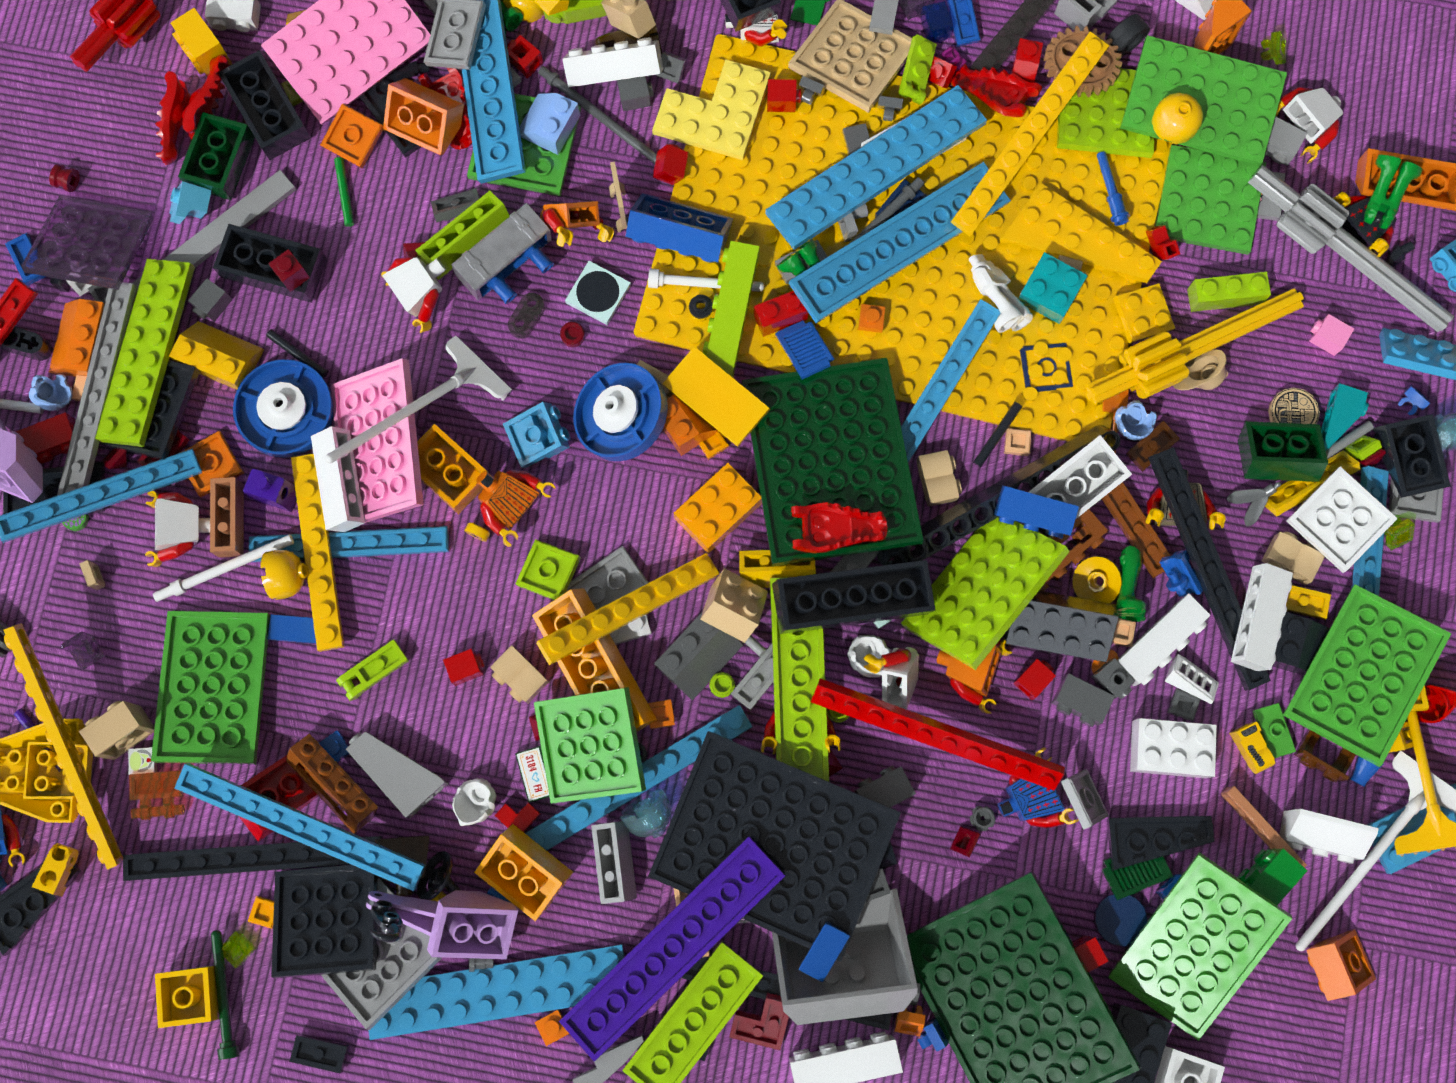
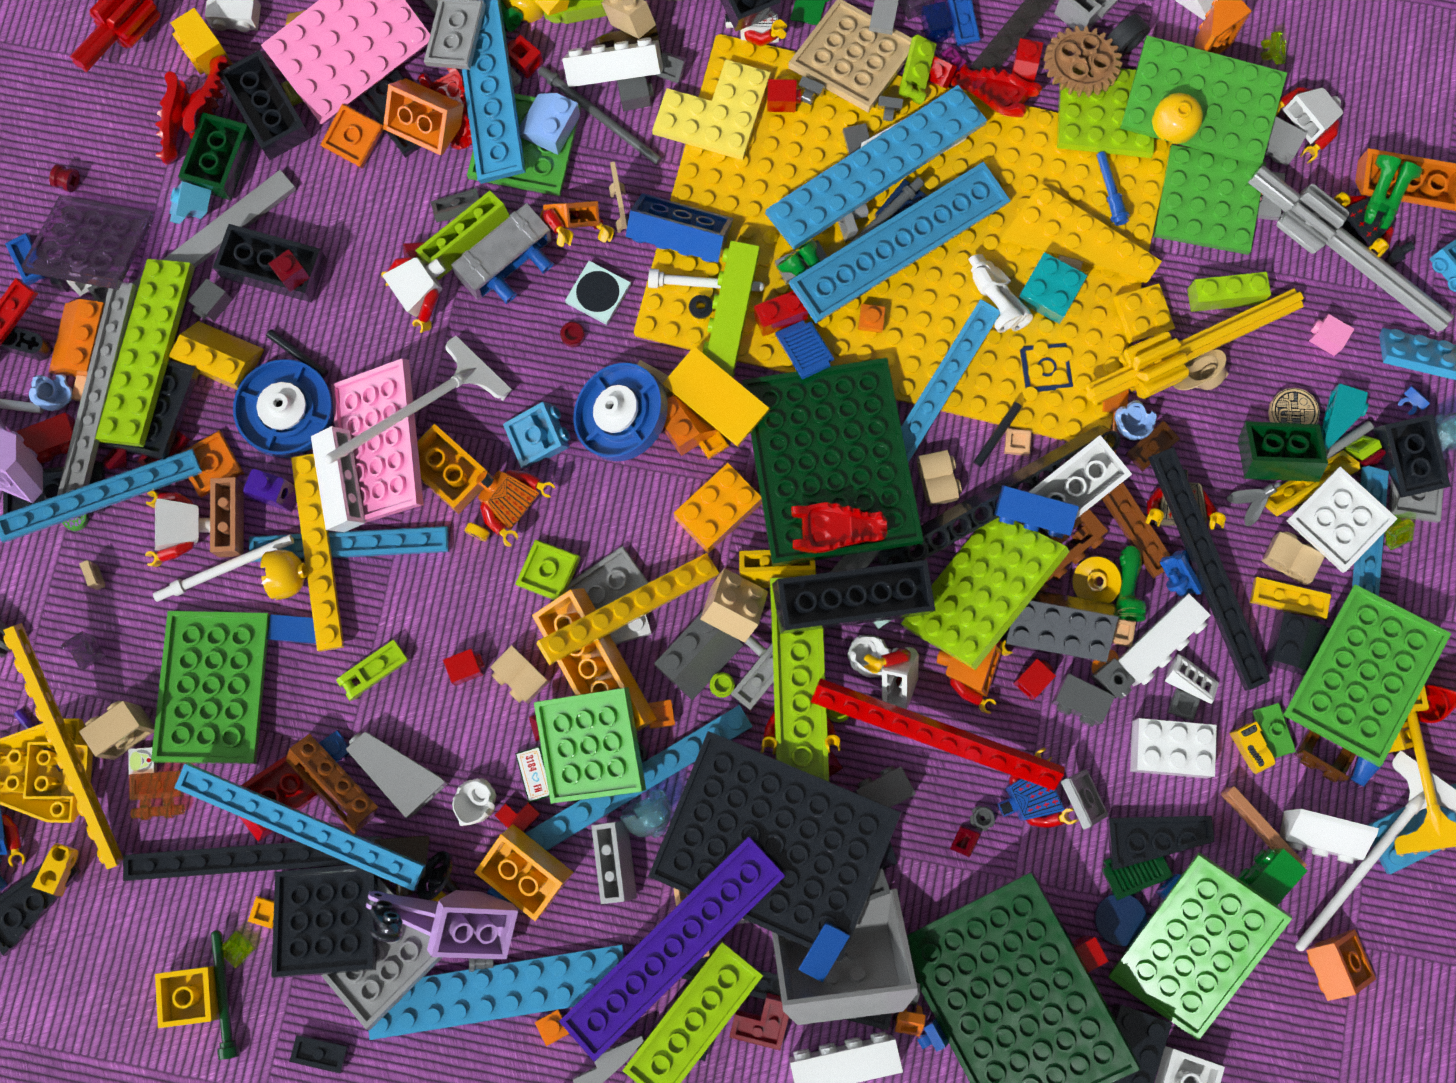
green bar [334,157,354,227] -> none
black bar [396,61,429,80] -> none
clear smoke plate [508,293,545,339] -> none
red brick [653,144,688,185] -> none
yellow plate [951,31,1109,237] -> none
red piece [1146,225,1180,260] -> none
white brick [1231,563,1293,671] -> none

